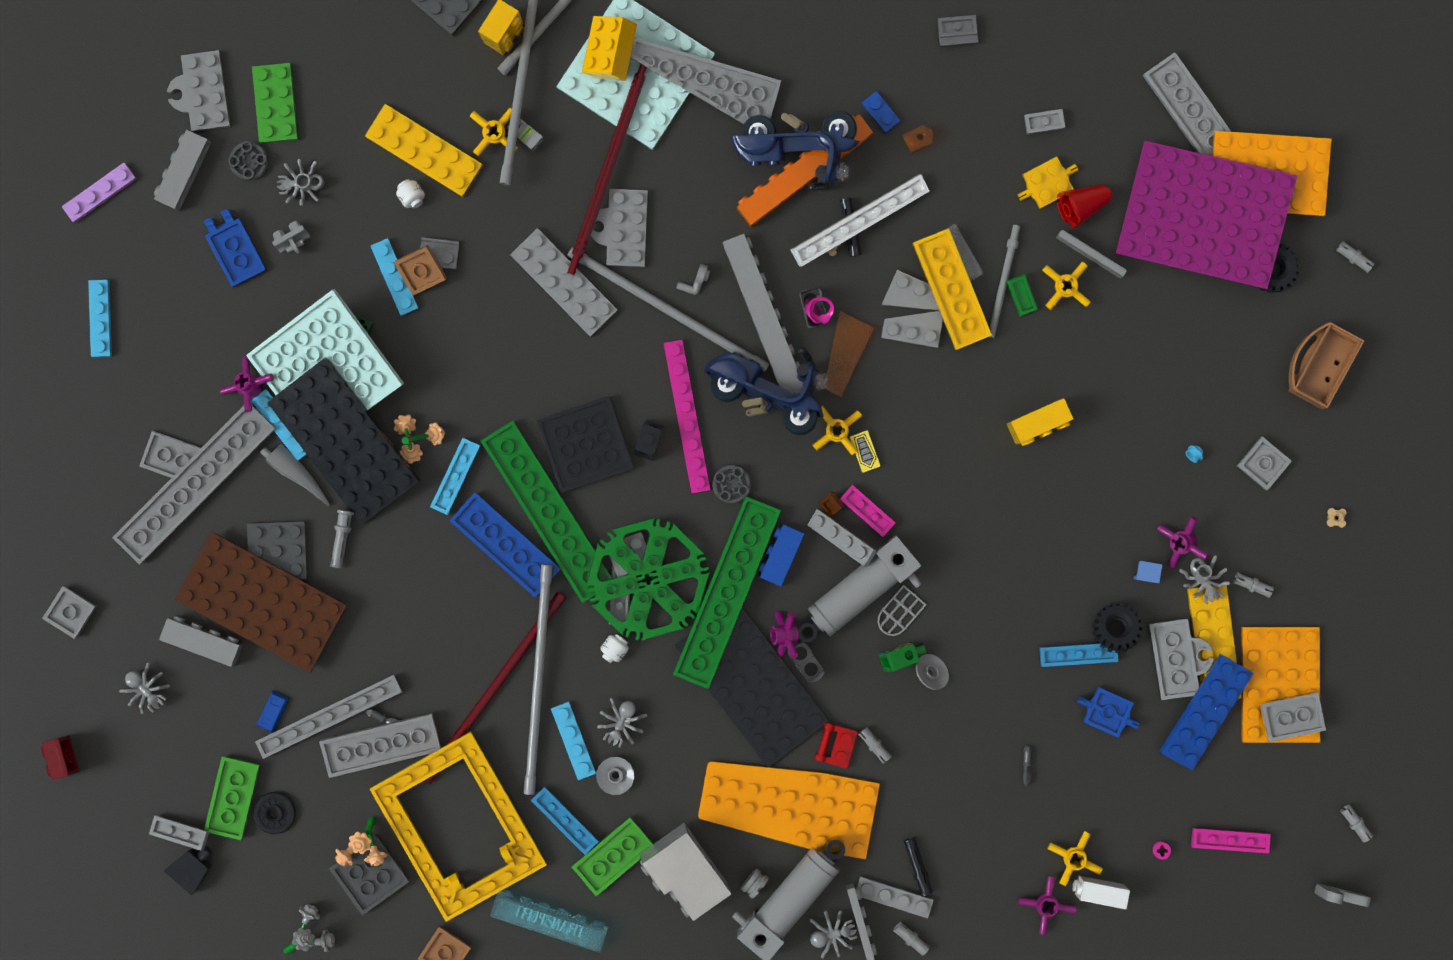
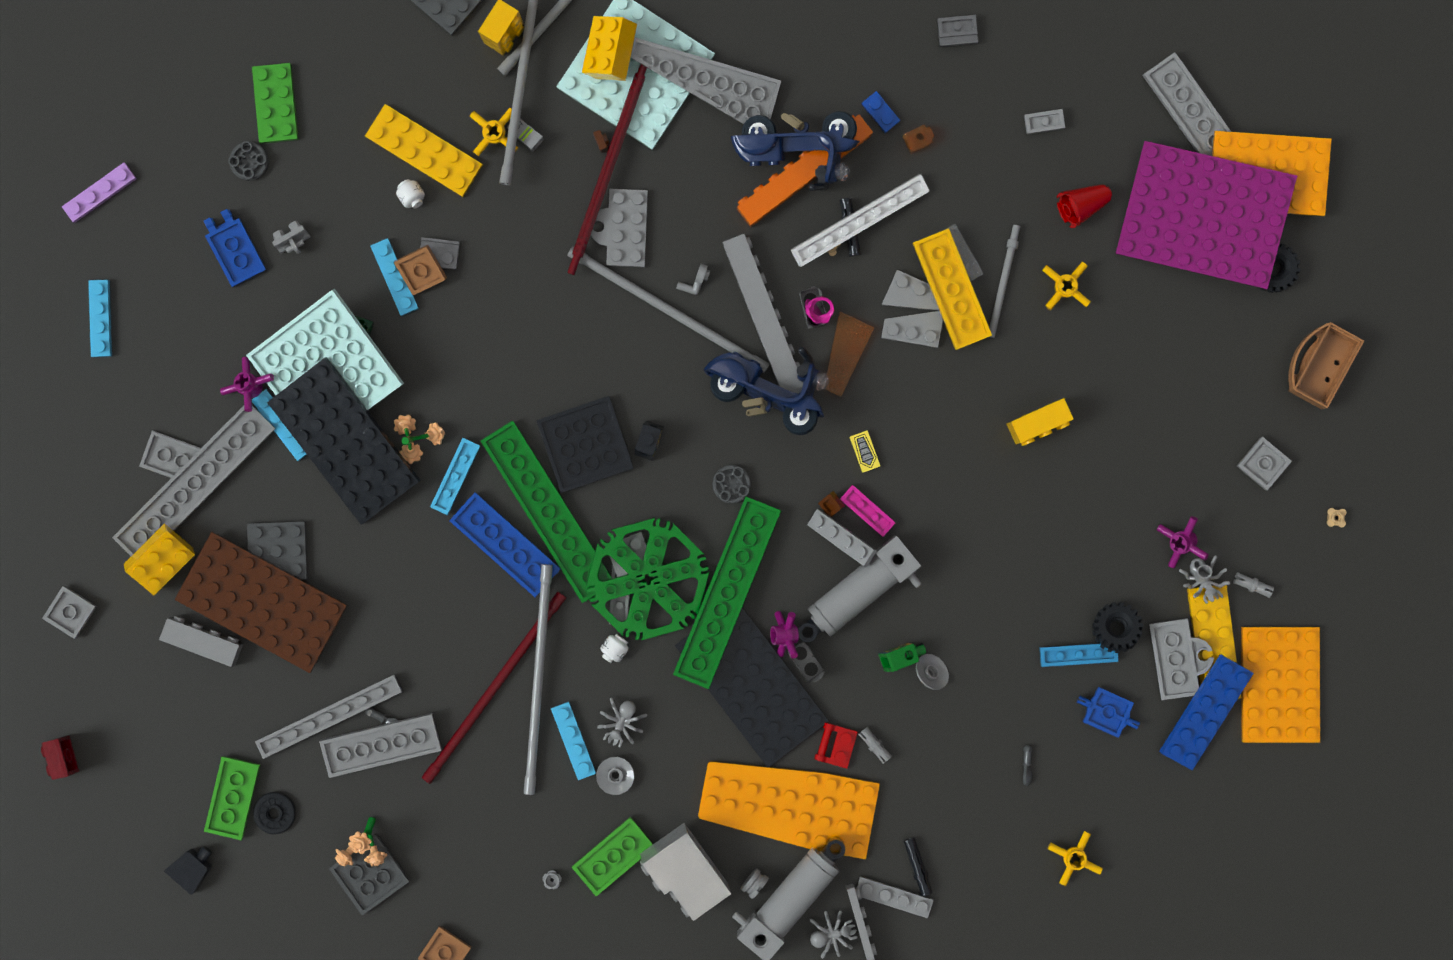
light grey animal [119,663,170,714] -> none
light grey plate [149,816,209,851] -> none
light grey brick [154,130,212,211] -> none
light grey plate [167,50,231,132] -> none
blue tile [256,690,290,733] -> none
light grey piece [260,444,330,507] -> none
light grey animal [277,159,325,206] -> none
light grey plant [283,904,335,954] -> none
light grey pin [330,509,354,568] -> none
yellow plate [369,731,547,922] -> none
clear light blue brick [490,890,608,953] -> none
light grey plate [510,228,618,337] -> none
dark azure plate [531,787,599,855] -> none
dark pink plate [664,340,710,494] -> none
blue brick [758,525,804,586] -> none
yellow bar [812,406,862,455] -> none
light grey window [877,585,927,636] -> none
light grey pin [893,922,930,956] -> none
green tile [1006,273,1038,317] -> none
yellow plate [1017,156,1079,209] -> none
magenta bar [1018,876,1076,935] -> none
light grey tile [1056,230,1127,278] -> none
white brick [1073,875,1130,909] -> none
medium blue panel [1133,561,1162,583] -> none
dark pink bush [1152,841,1171,860] -> none
medium azure plate [1186,445,1203,463] -> none
dark pink plate [1191,827,1271,853] -> none
light grey plate [1260,692,1326,742] -> none
light grey beam [1314,883,1371,907] -> none
light grey pin [1336,241,1375,273] -> none
light grey pin [1340,804,1373,842] -> none
none -> yellow brick [124,523,195,595]
none -> light grey plate [542,870,562,889]
none -> reddish brown plate [593,130,610,153]

